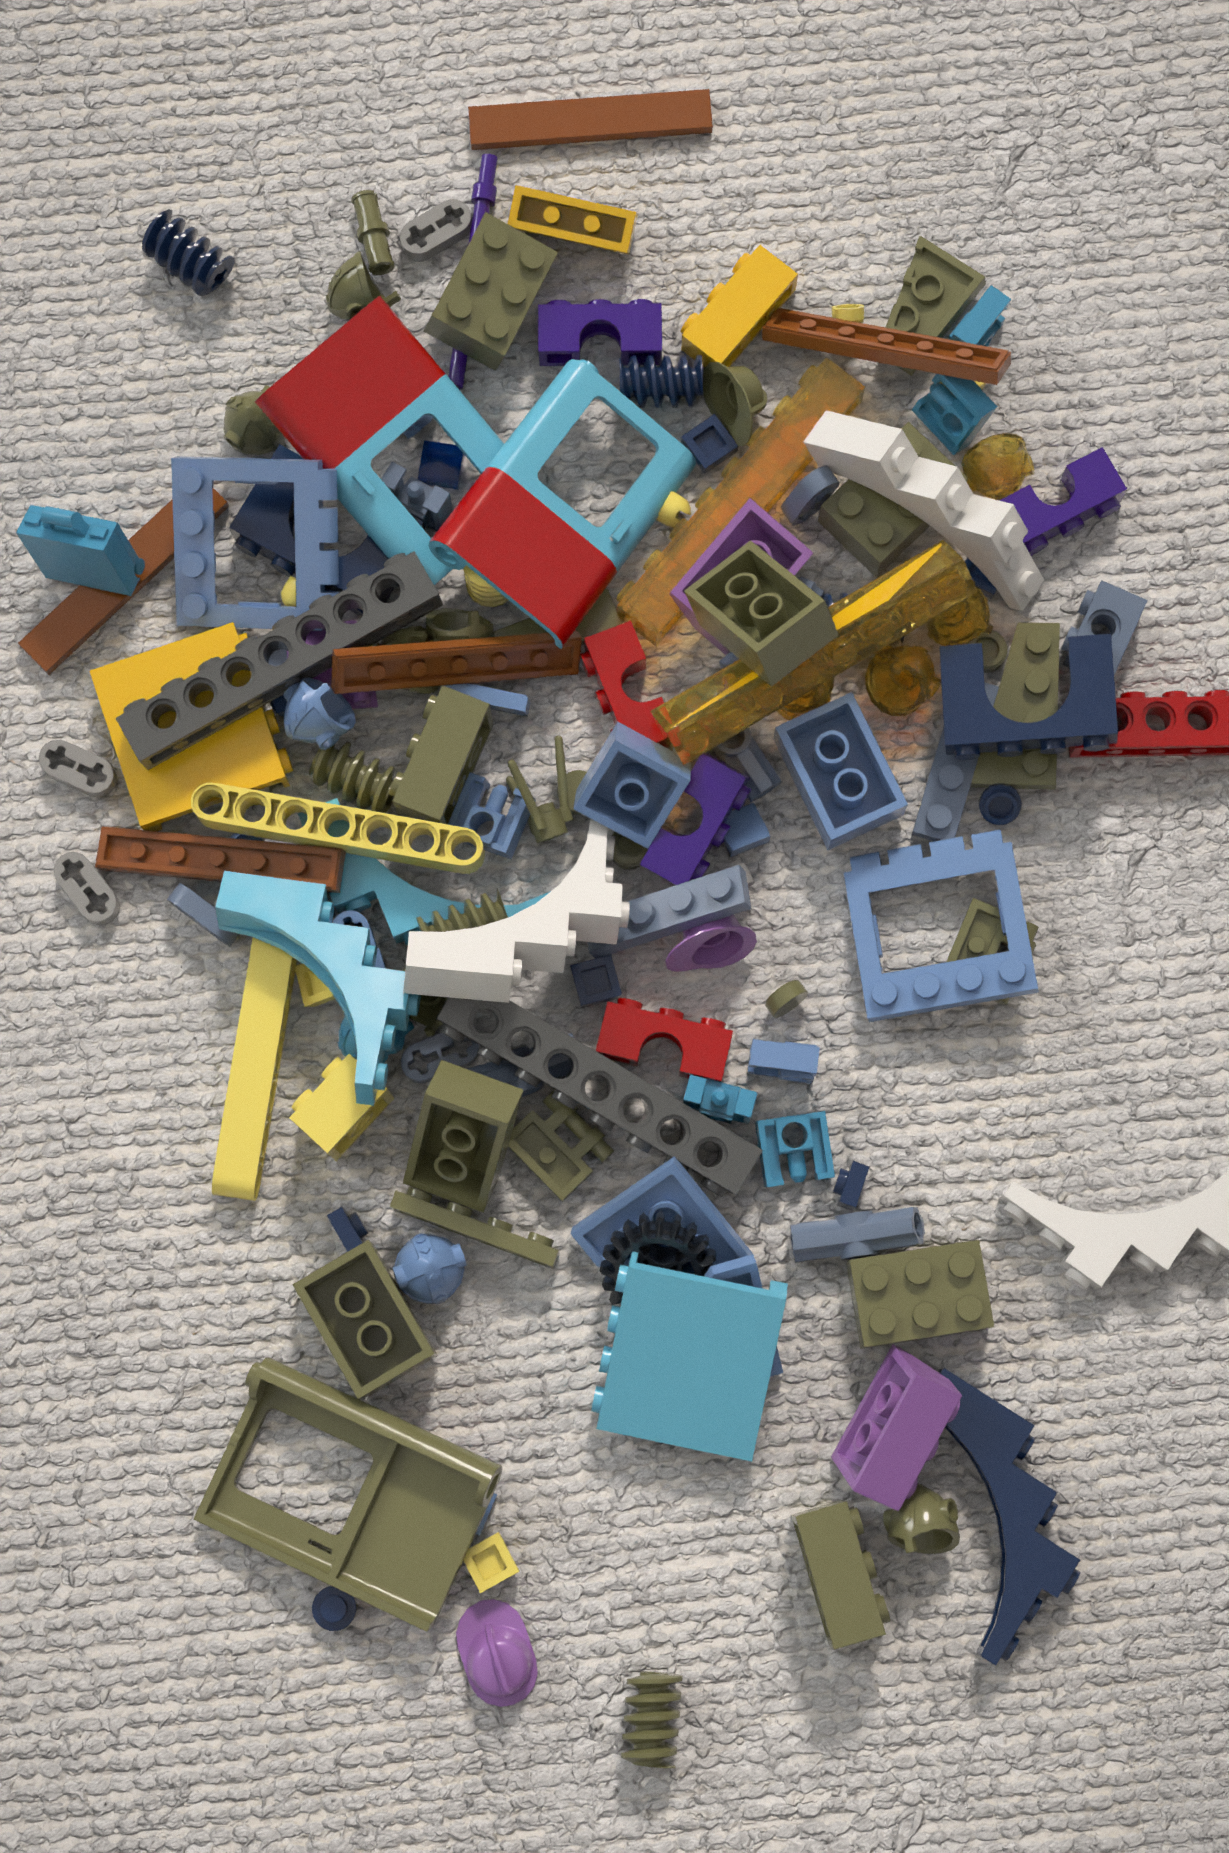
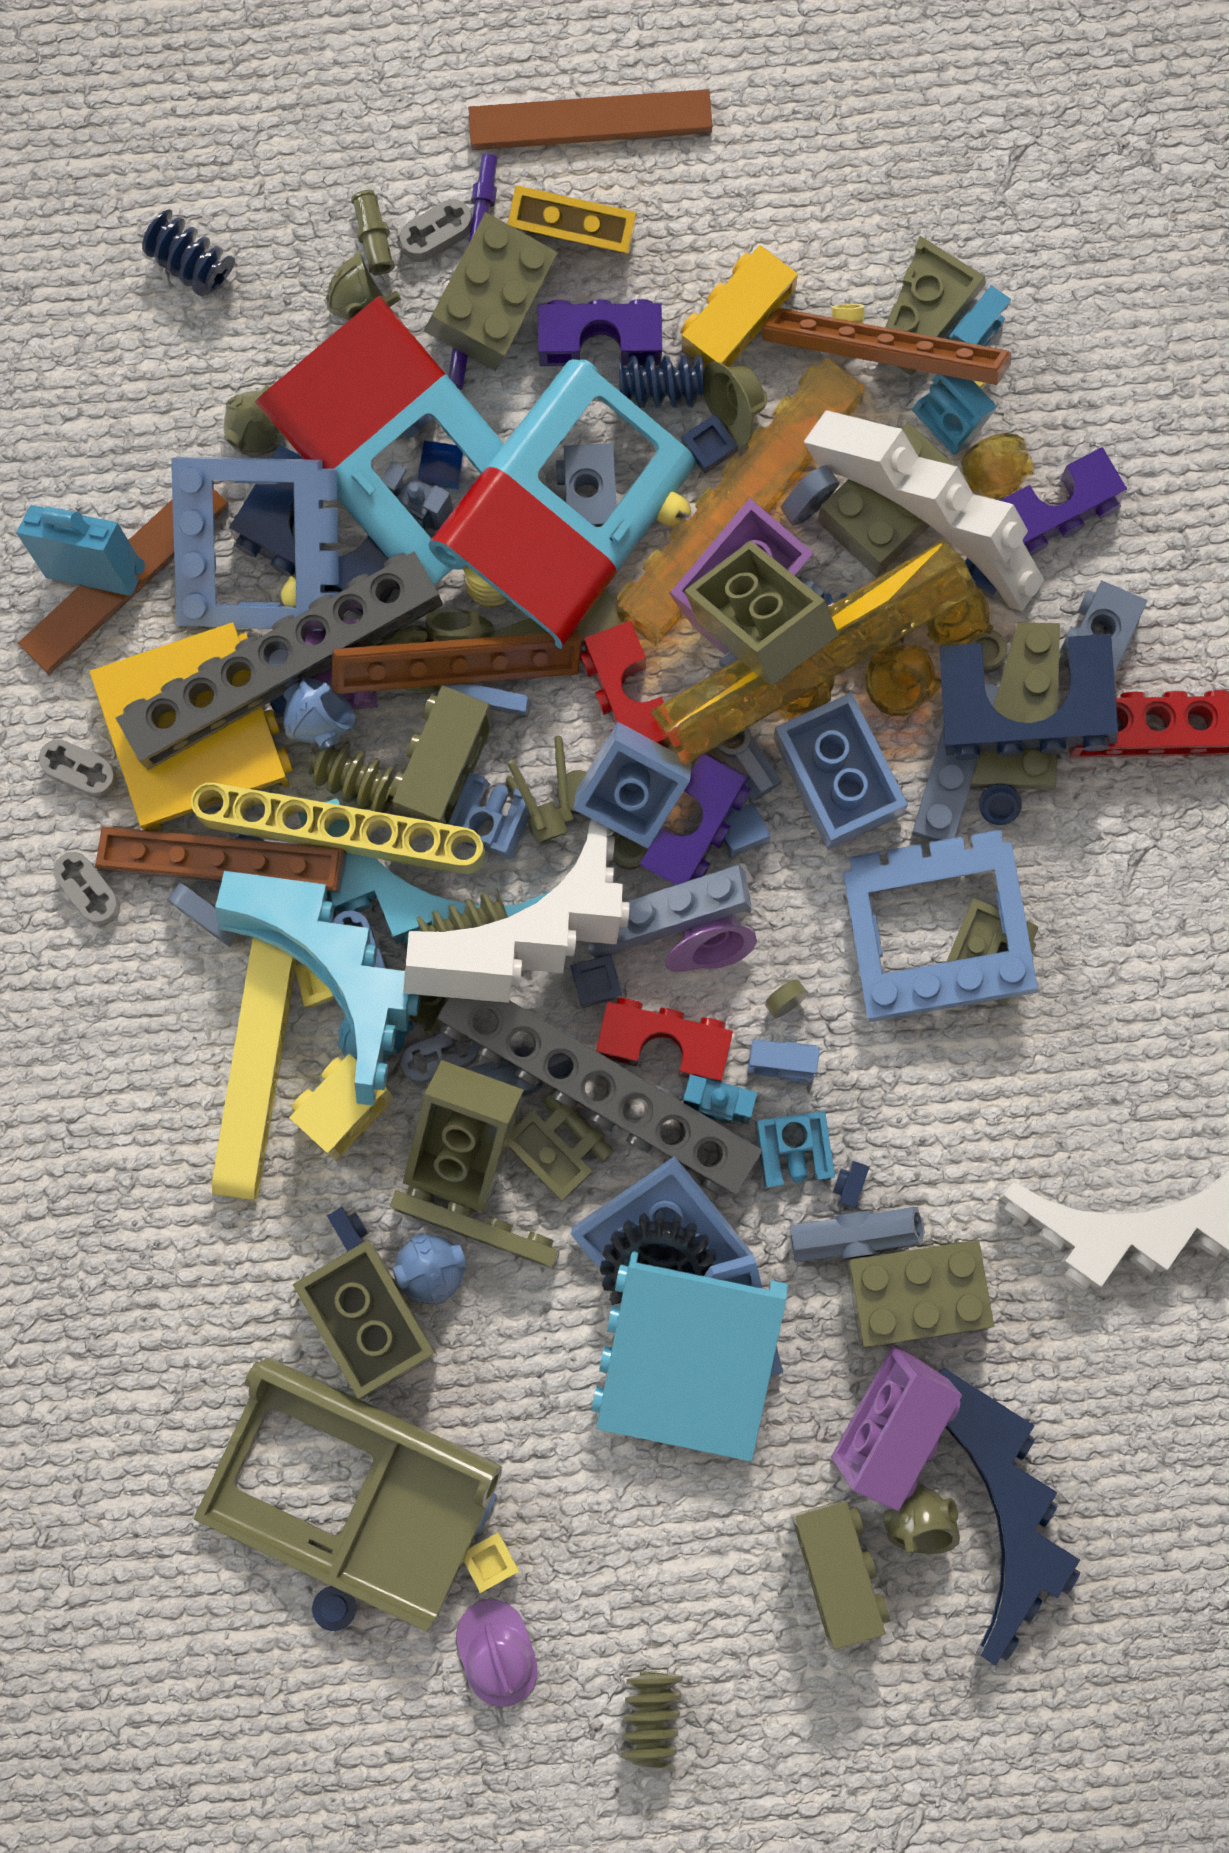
none -> sand blue brick [556,443,618,535]

